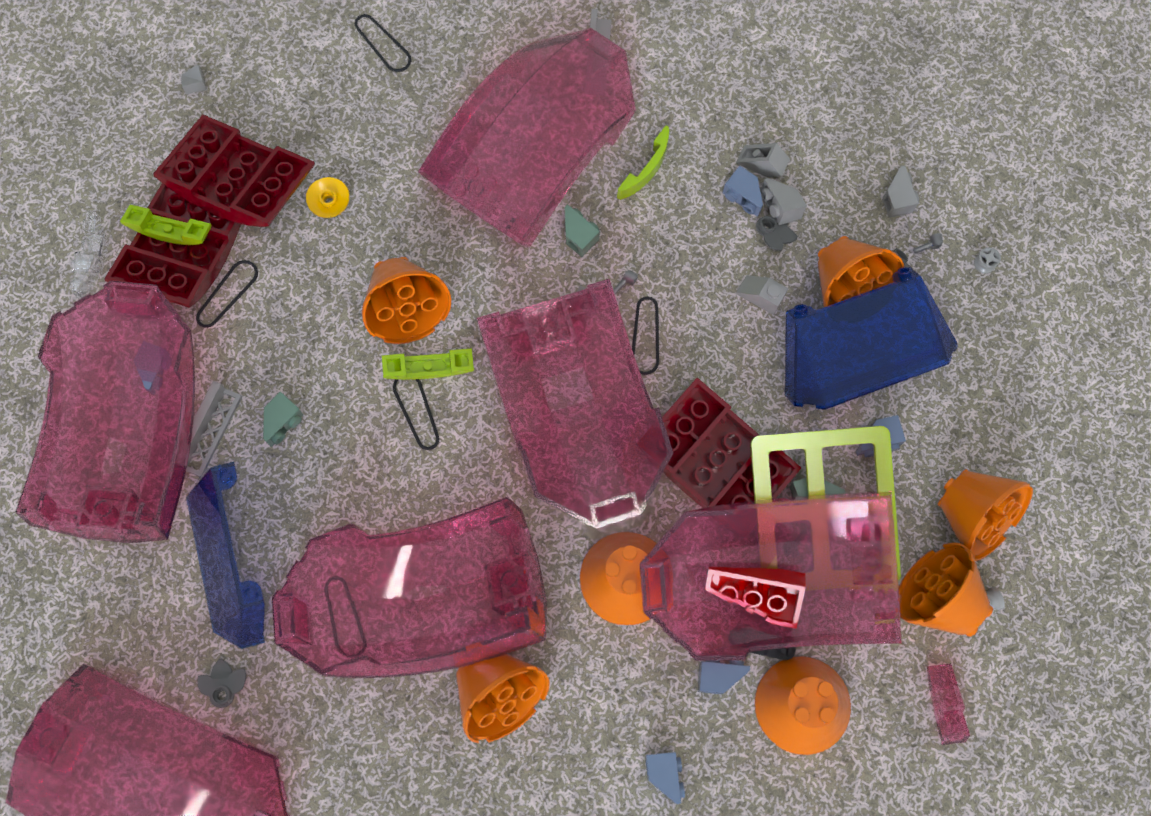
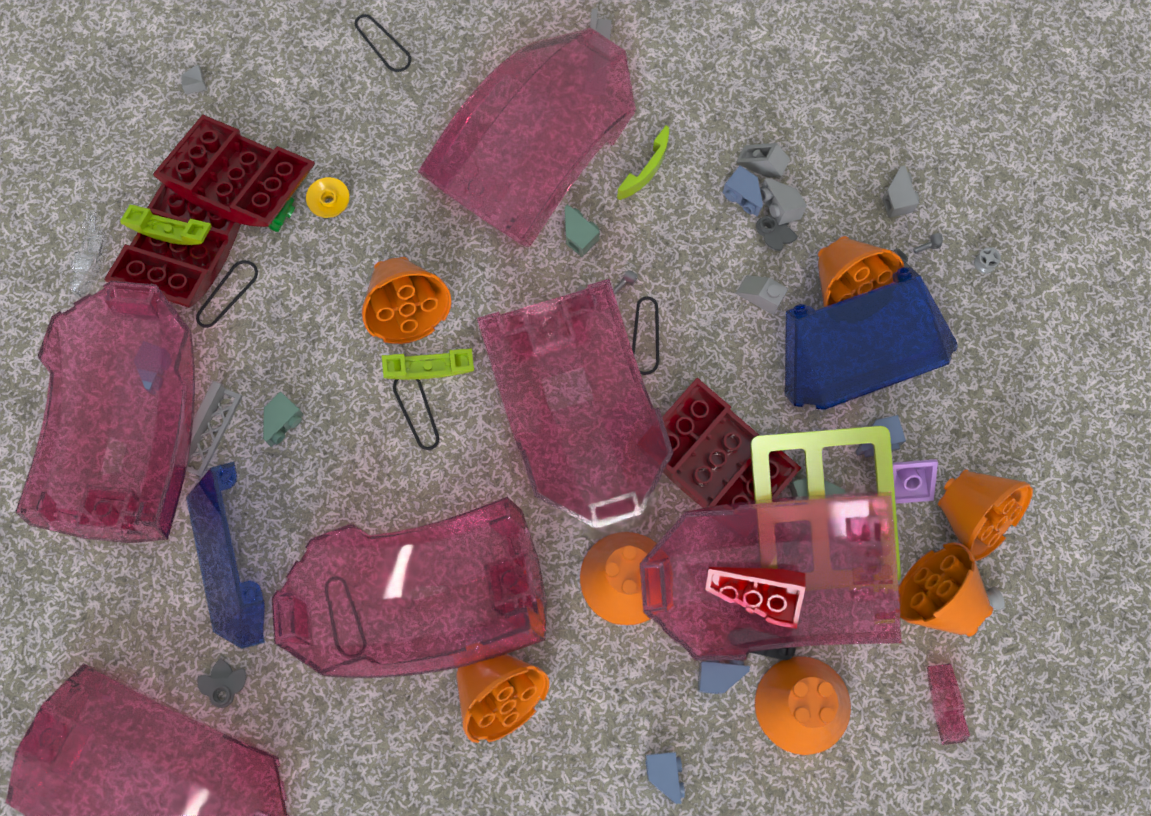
none -> green plate [268,197,295,232]
none -> lavender slope [893,459,938,504]

